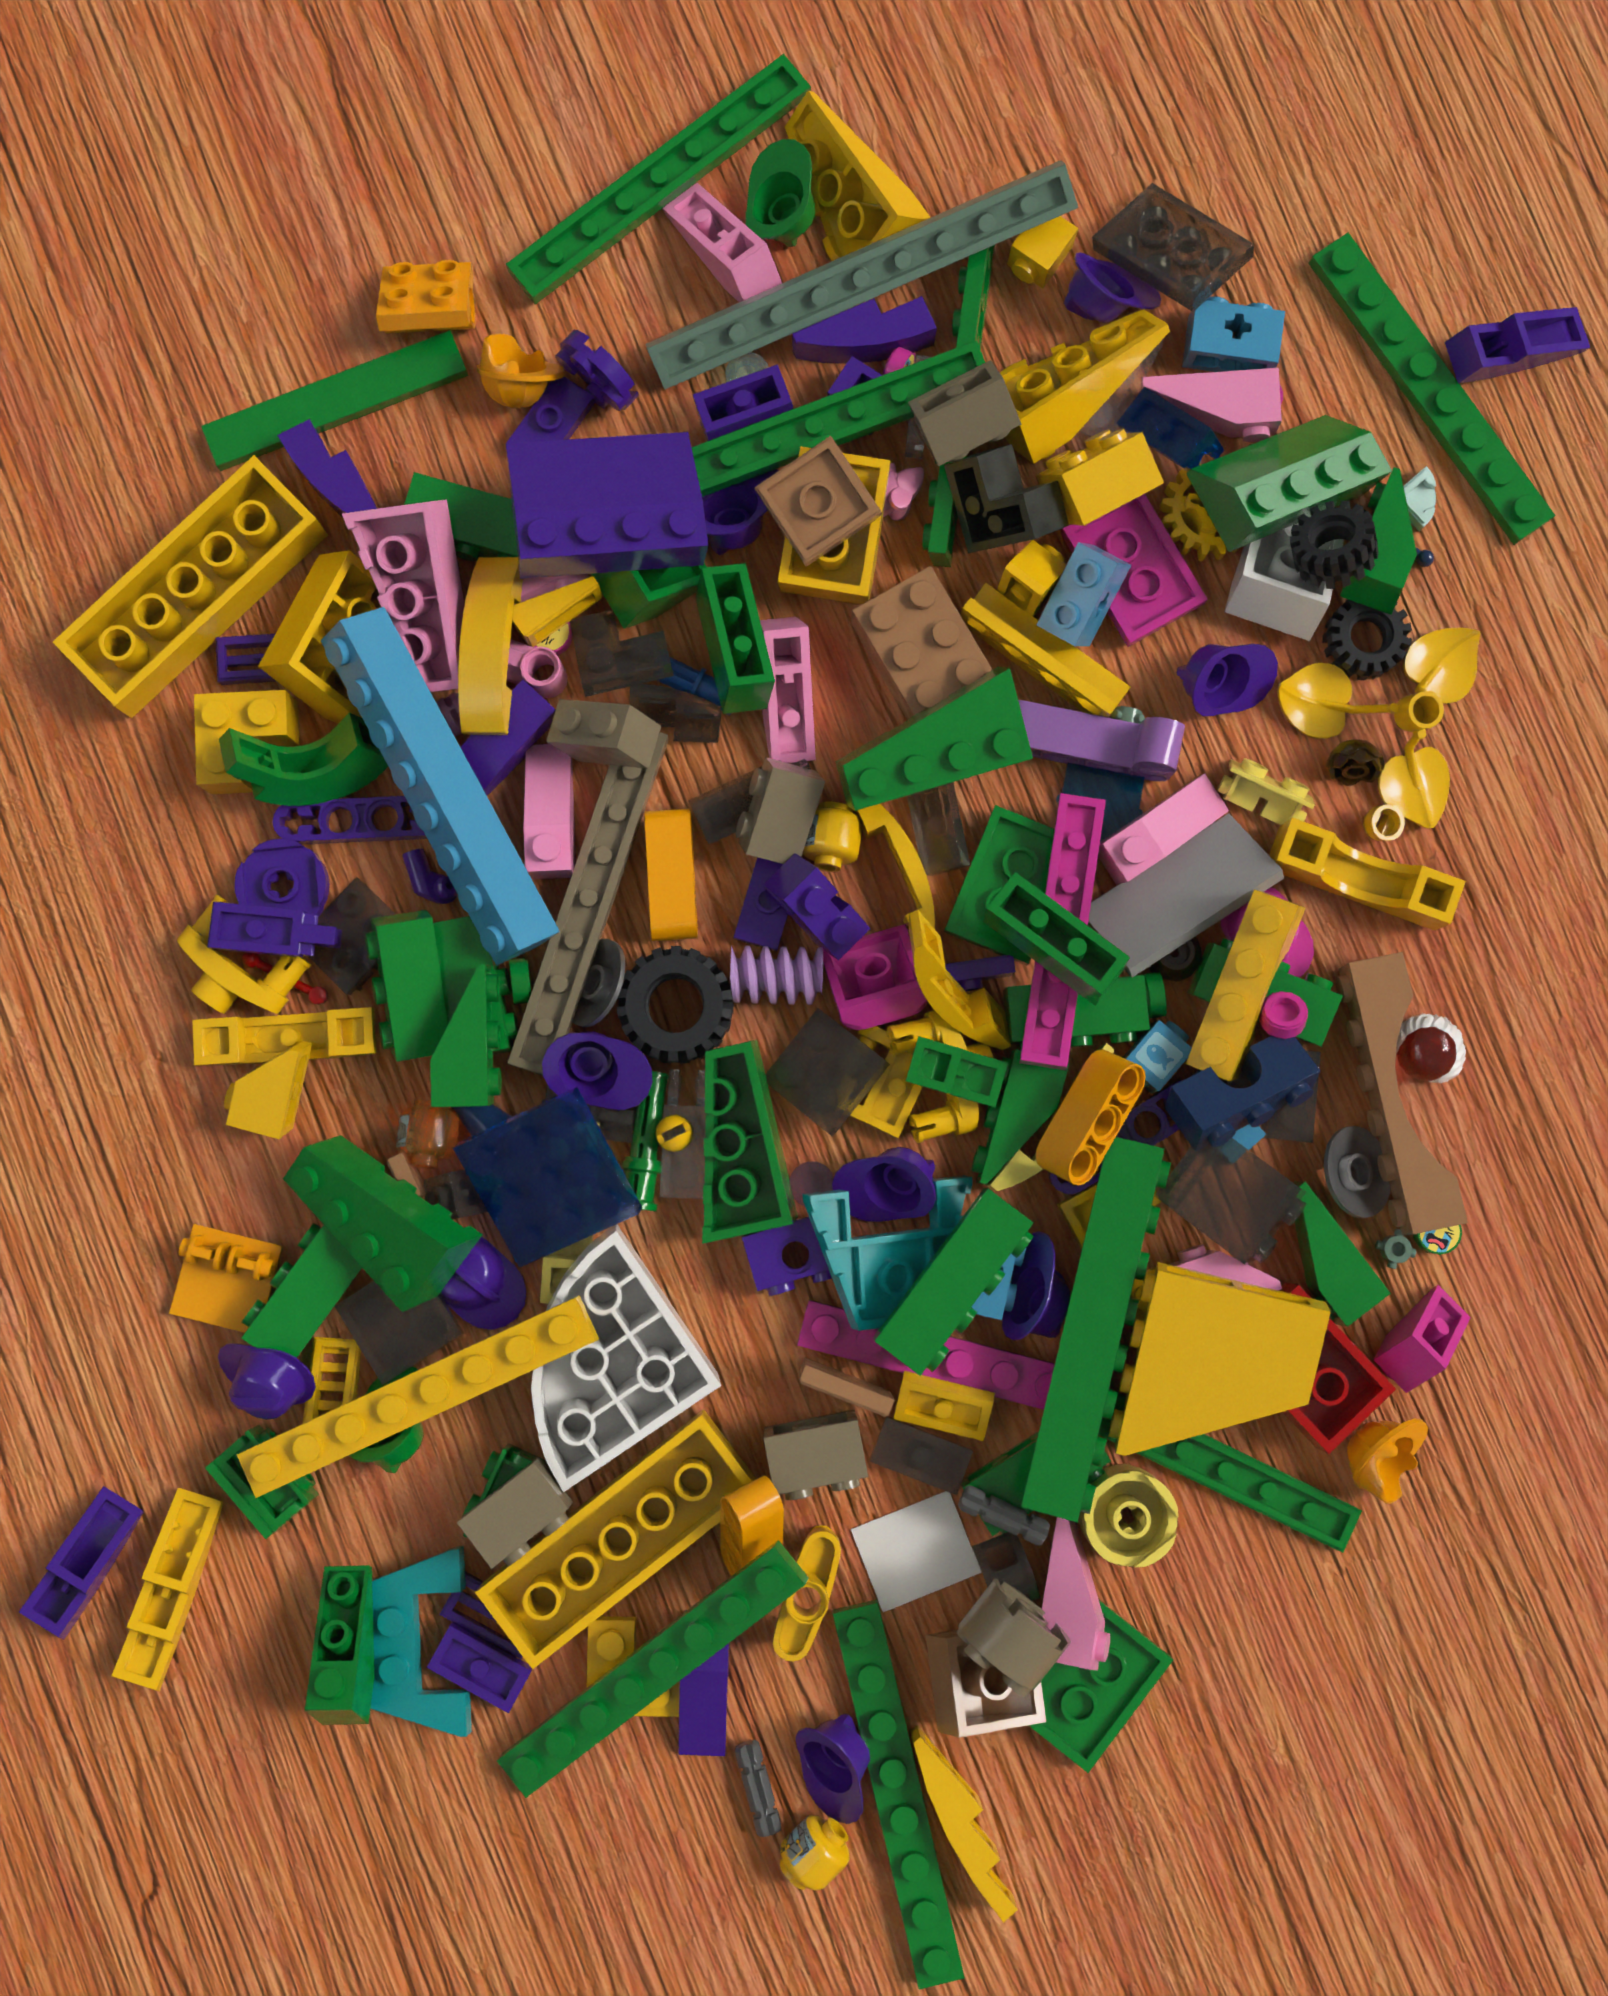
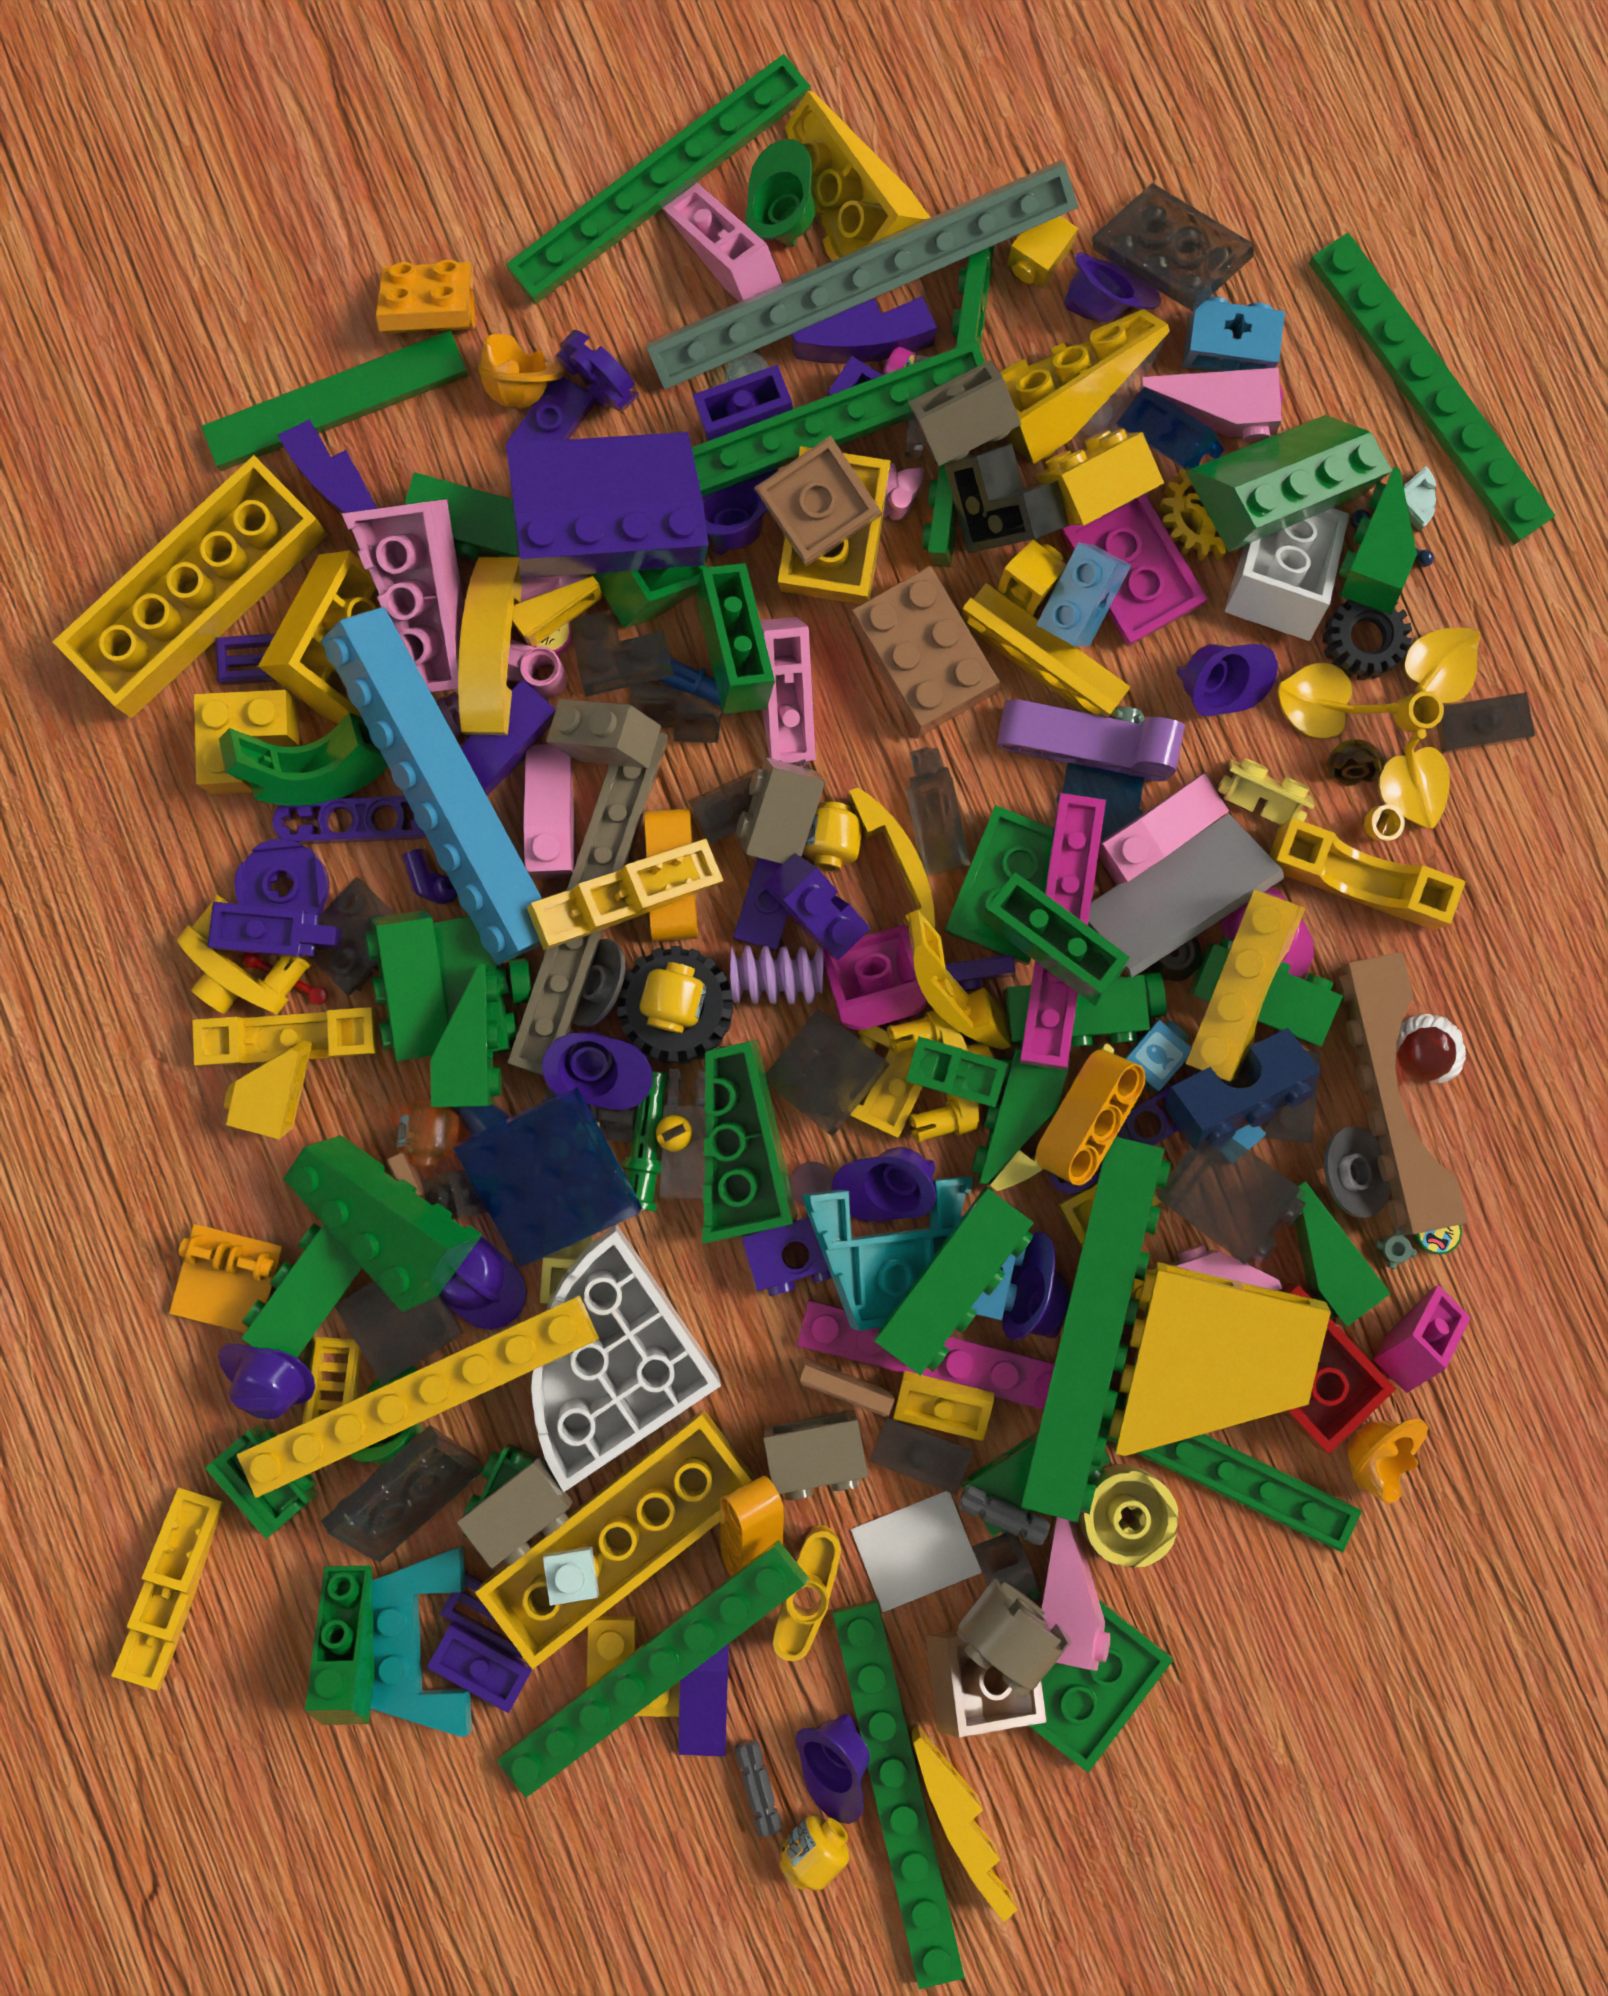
dark purple slope [19,1486,144,1640] -> none
green wedge [835,666,1033,811] -> none
dark pink tile [1259,991,1308,1039] -> none
black tyre [1289,501,1379,589] -> none
dark purple slope [1445,307,1590,383] -> none
none -> clear smoke plate [321,1425,484,1563]
none -> yellow slope [527,839,723,950]
none -> light aqua plate [543,1546,599,1606]
none -> yellow head [639,962,706,1034]
none -> clear smoke plate [1436,692,1535,754]

